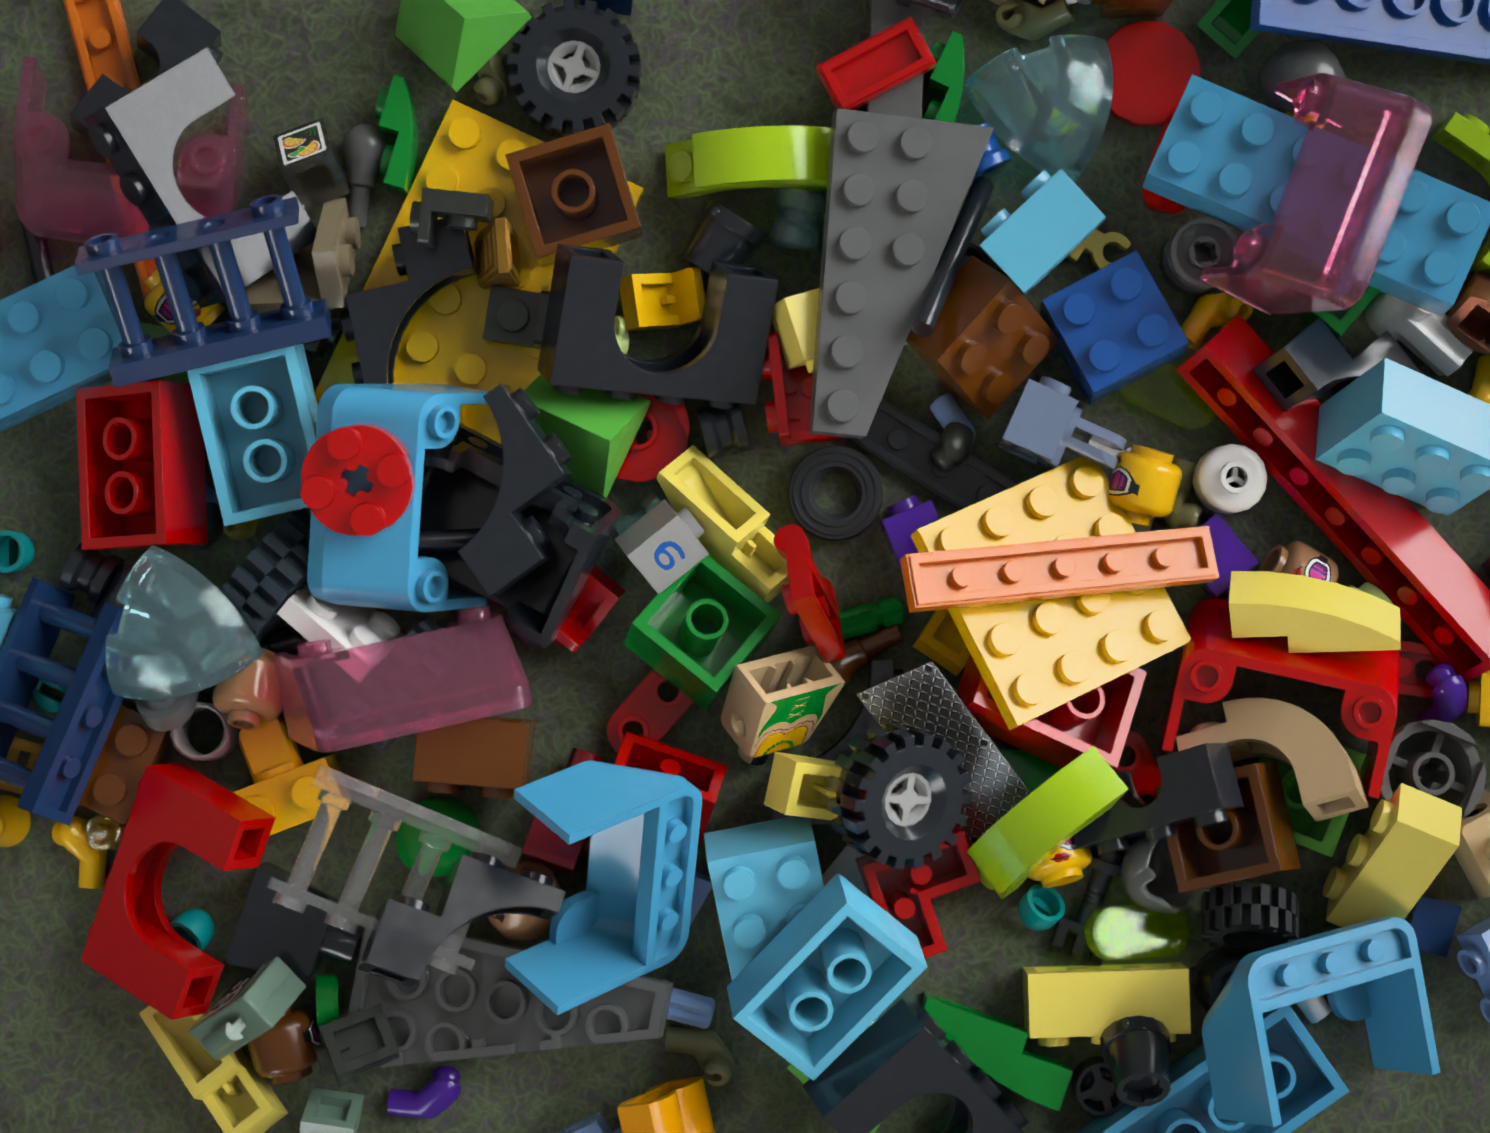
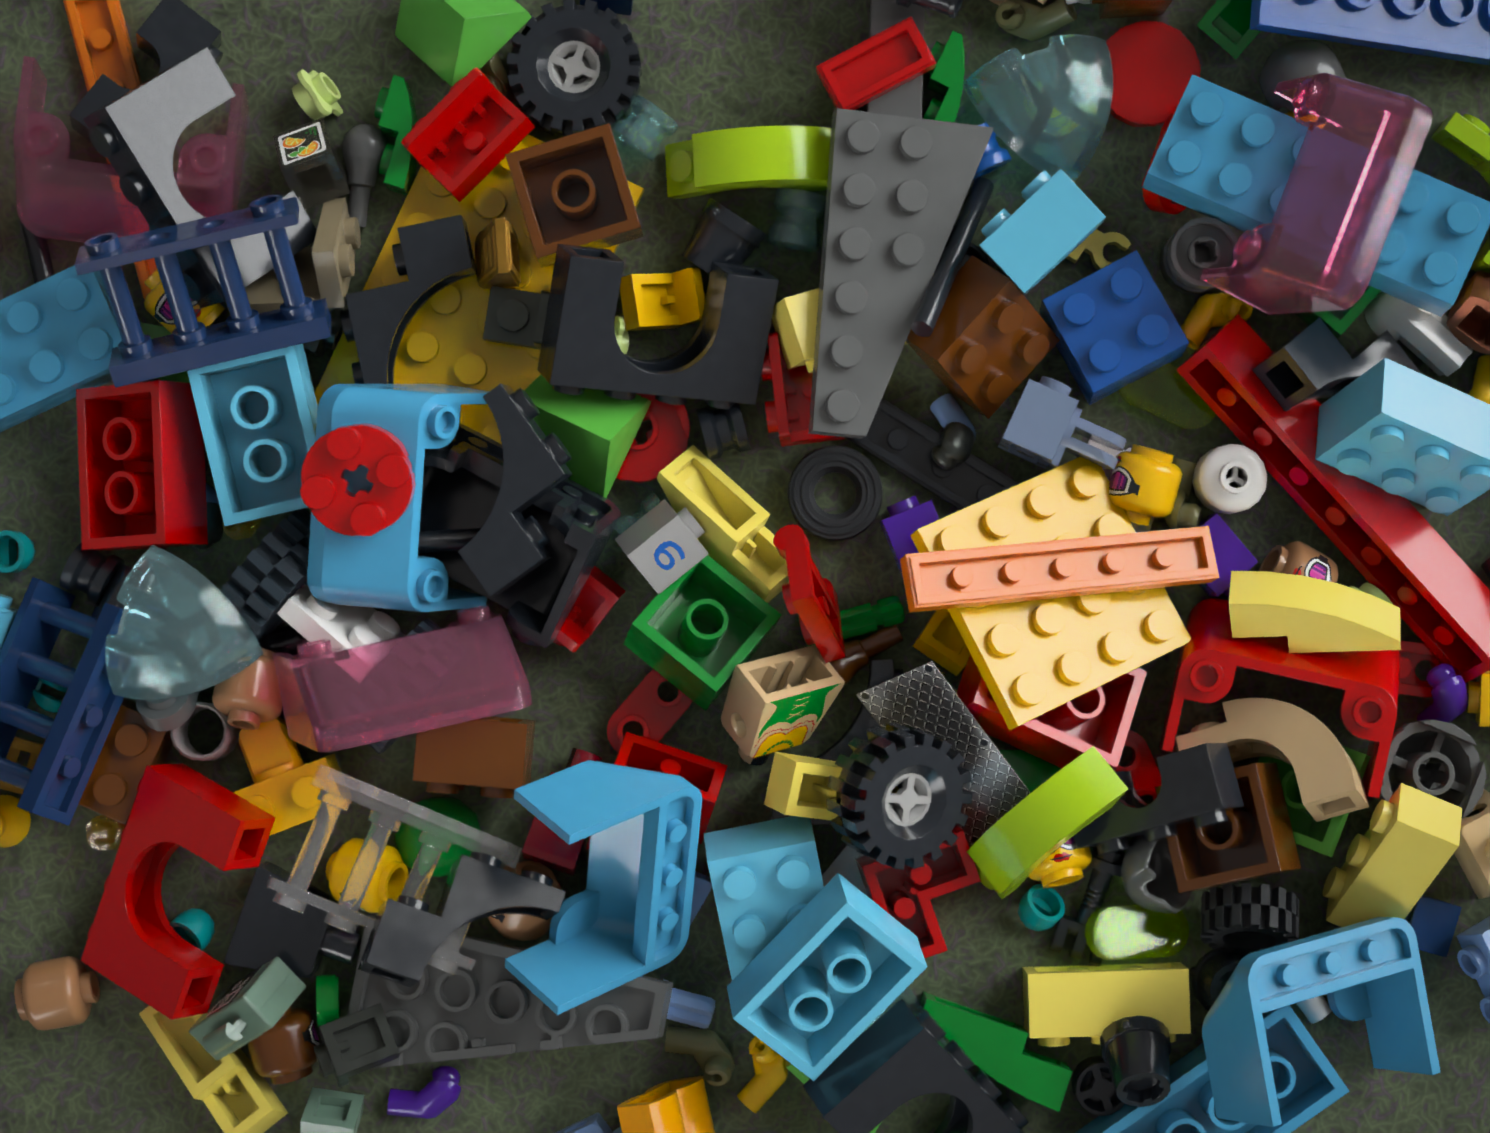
yellow arm [52,816,107,889] -> none
pearl dark grey bracket [410,188,494,250] -> none
none -> medium nougat head [14,956,100,1031]
none -> yellowish green plate [292,69,343,121]
none -> yellow head [326,838,409,913]
none -> red bracket [401,67,535,202]
none -> clear light blue wheel [612,95,679,161]
none -> yellow arm [737,1036,788,1113]

